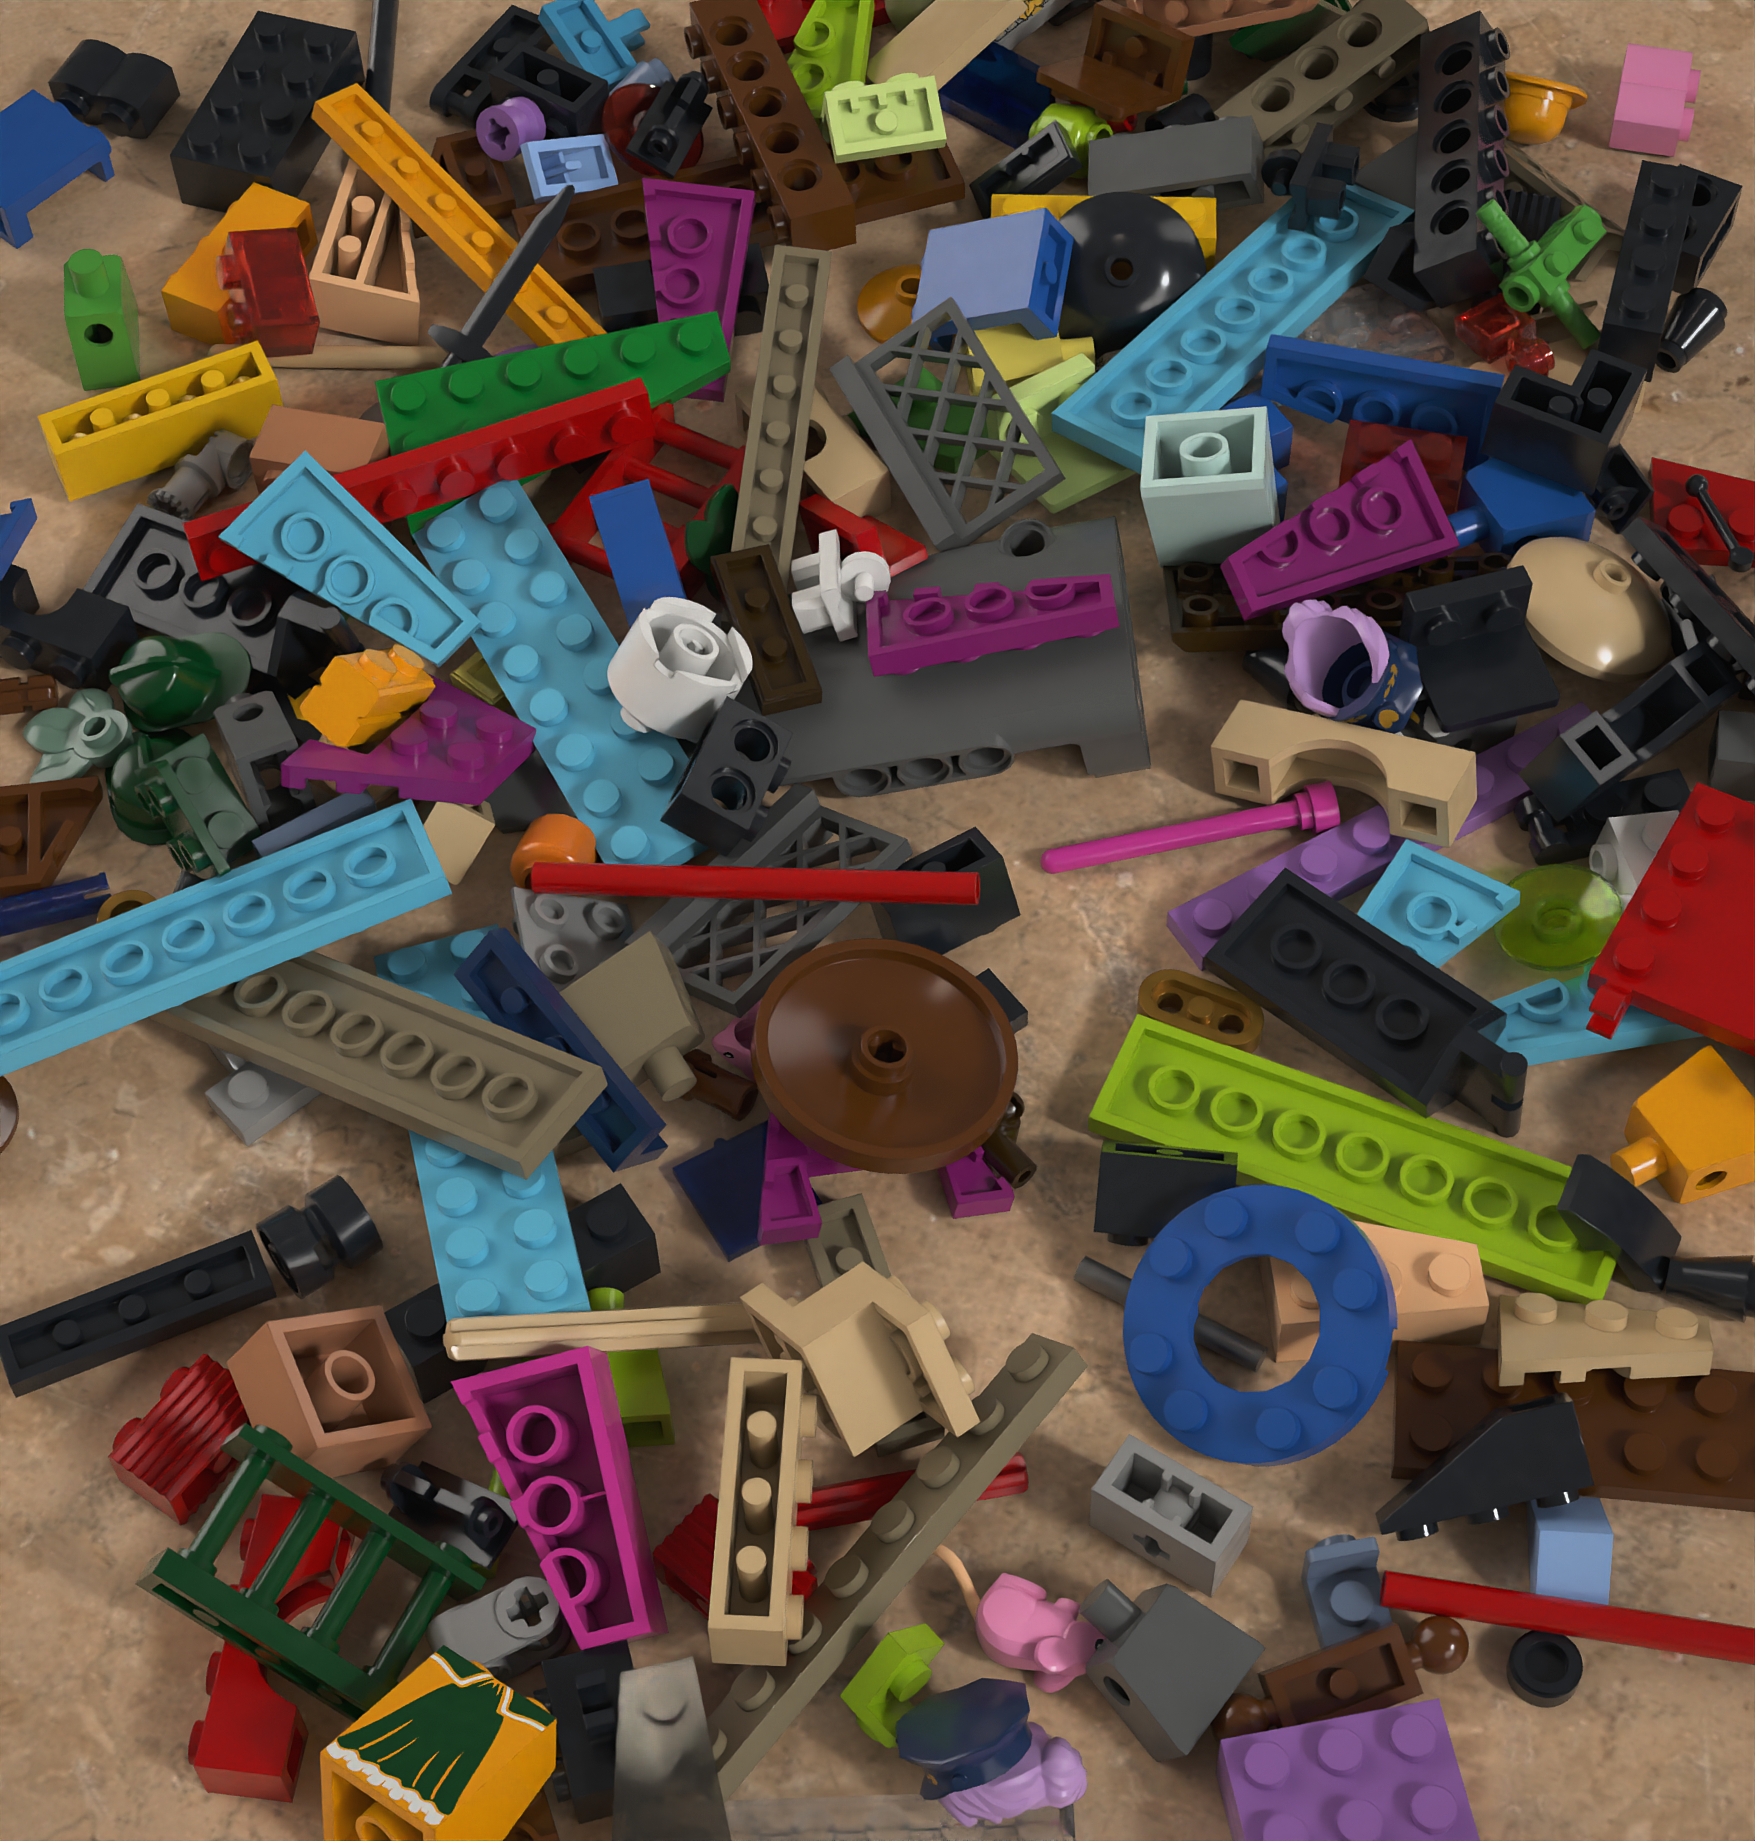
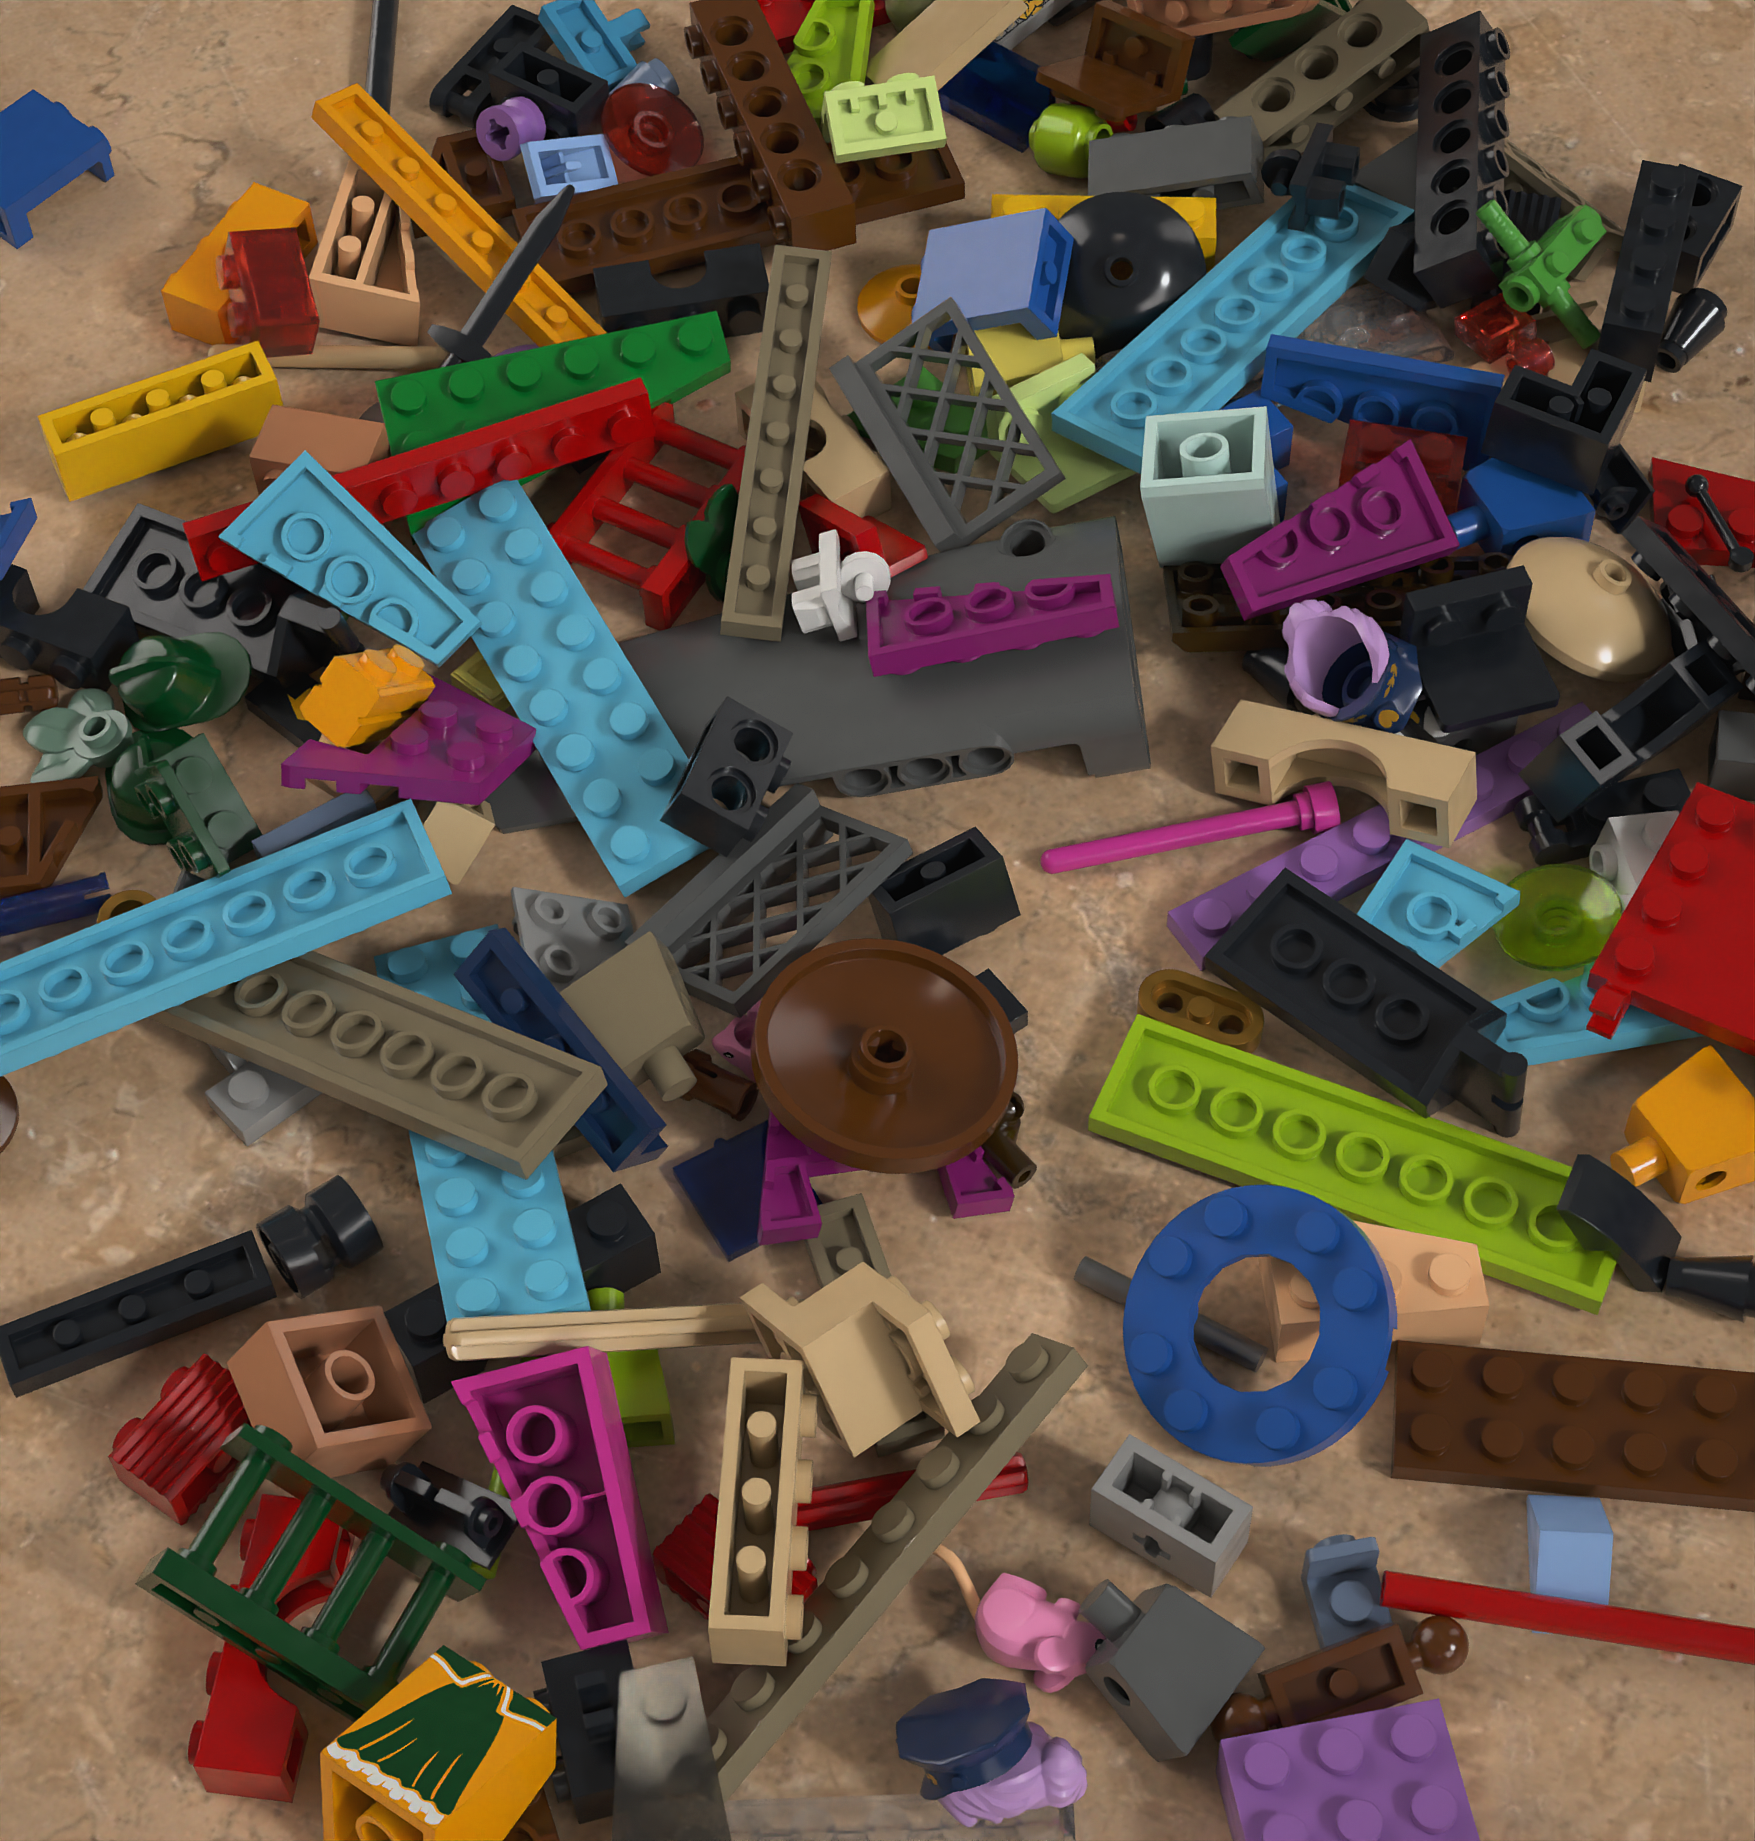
black brick [48,39,180,139] -> none
bright green torso [64,249,140,391] -> none
light grey connector [147,429,255,521] -> none
black brick [170,11,365,213] -> none
dark grey torso [213,691,317,835] -> none
light grey piece [425,1576,572,1684] -> none
orange head [510,814,600,897] -> none
red piece [531,862,980,905] -> none
blue slope [589,479,688,628] -> none
white brick [607,597,753,743] -> none
black hinge [625,71,713,179] -> none
magenta wing [642,178,755,402] -> none
dark brown tile [710,544,822,716] -> none
lime bracket [840,1623,945,1748] -> none
black plate [969,120,1083,219] -> none
black brick [1094,1140,1238,1246] -> none
black slope [1375,1392,1594,1541] -> none
tan wing [1497,1293,1713,1386] -> none
light orange hat [1505,71,1587,145] -> none
black tile [1506,1630,1583,1708] -> none
bright pink brick [1609,43,1701,157] -> none

